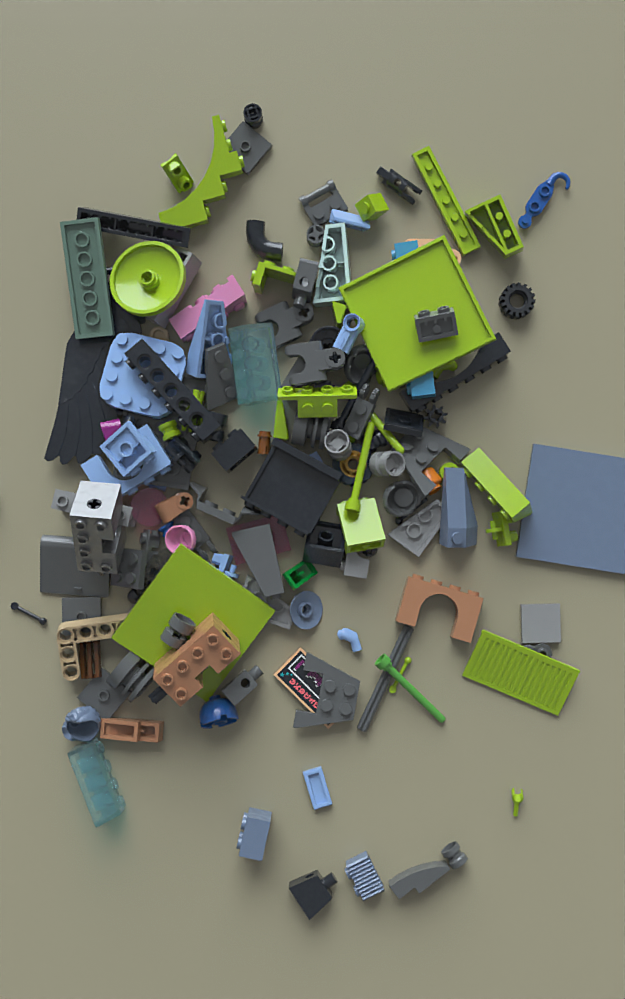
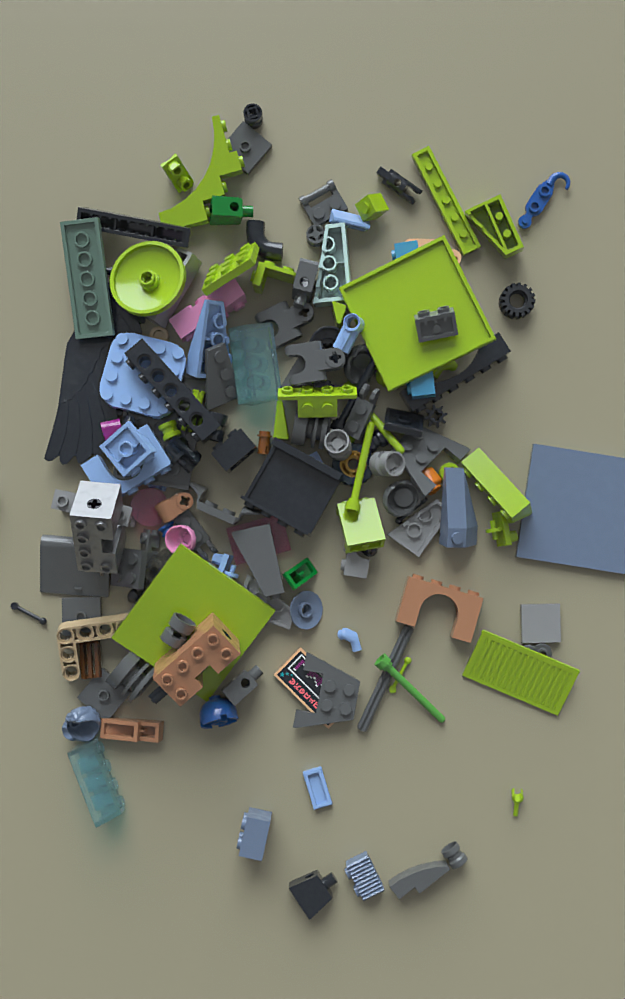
black slope [302,521,345,568] -> none
none -> lime plate [202,242,259,296]
none -> green torso [209,195,253,225]

